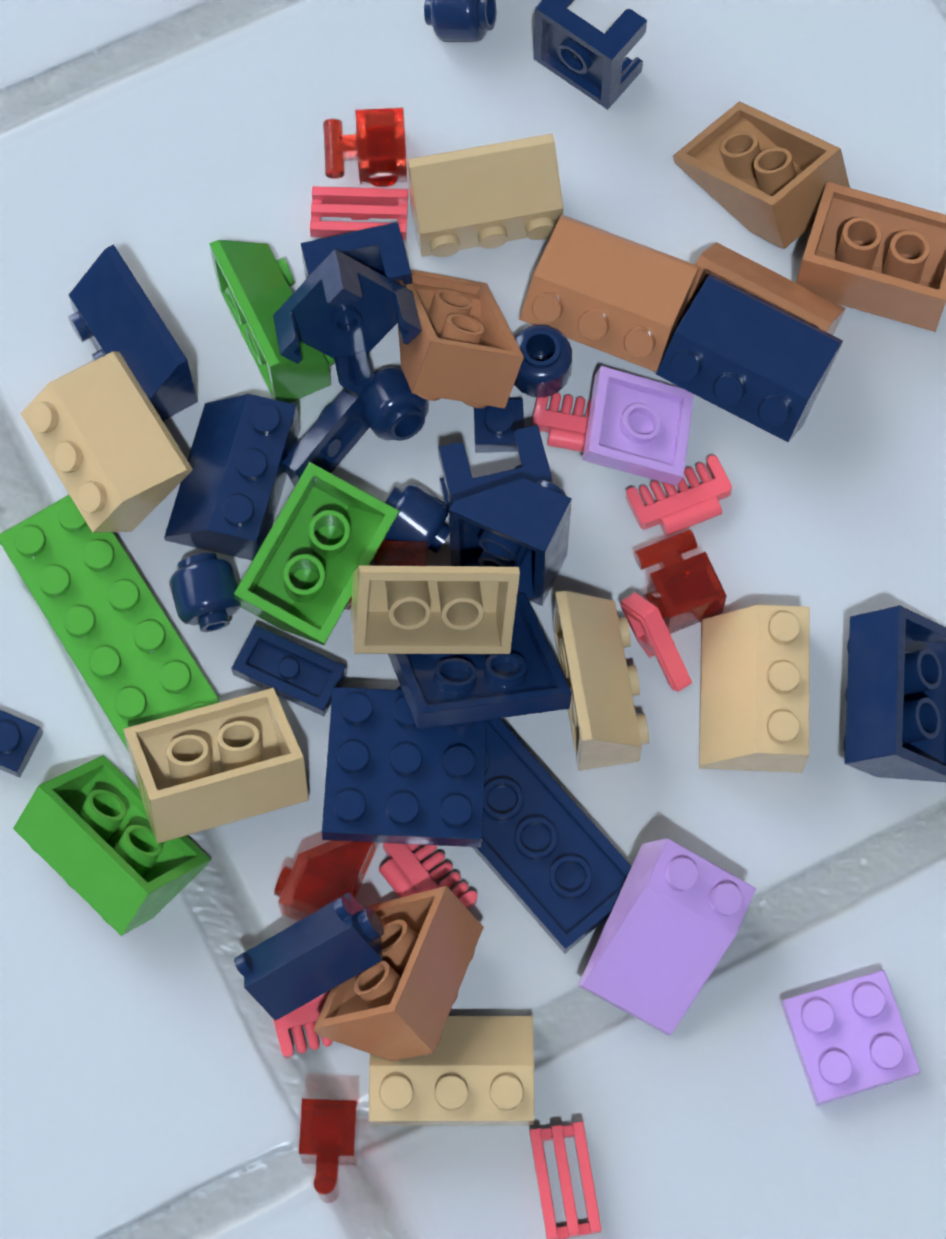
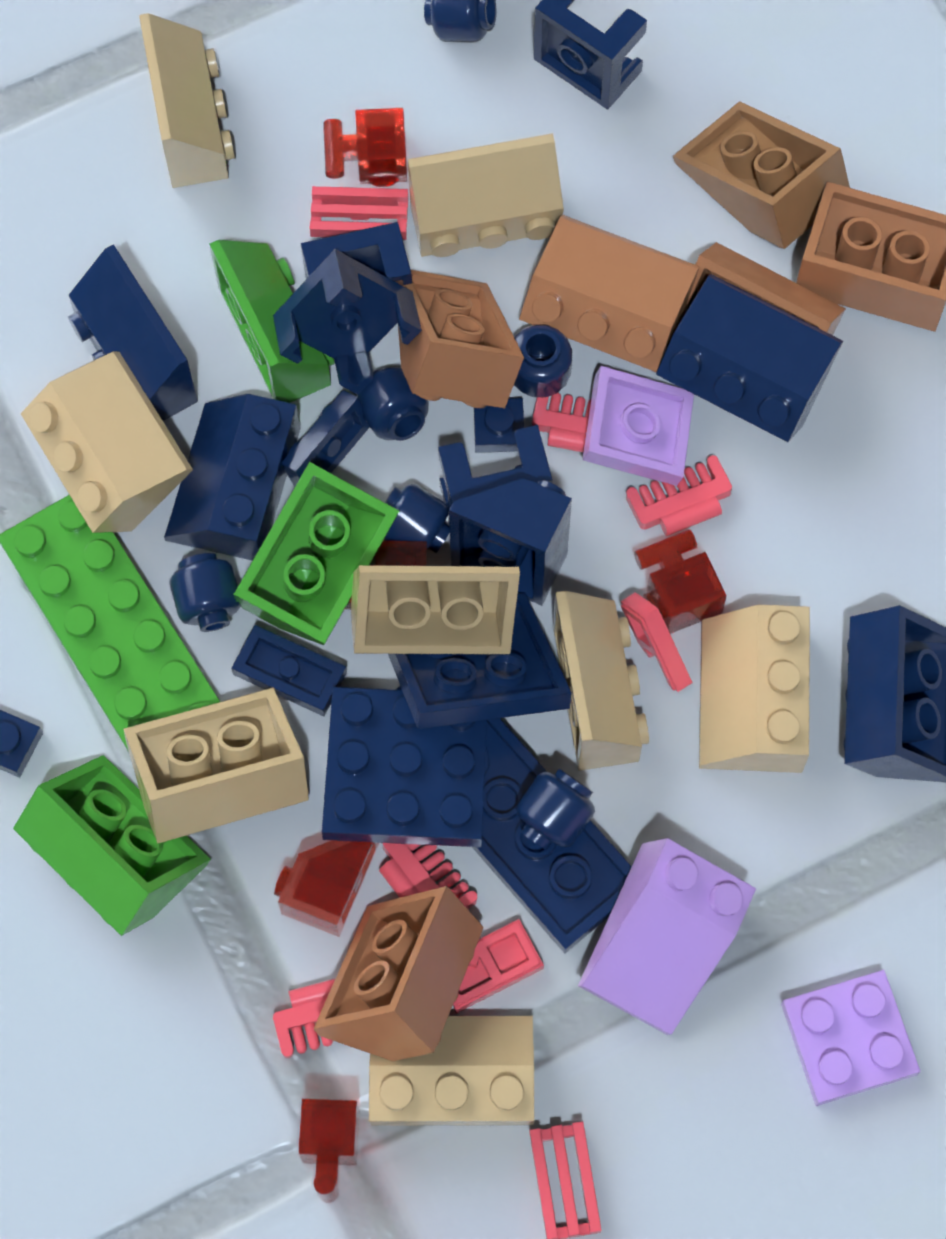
dark blue brick [234,892,384,1021] -> none
none -> tan slope [139,13,235,188]
none -> coral tile [453,919,544,1014]
none -> dark blue head [516,768,595,850]

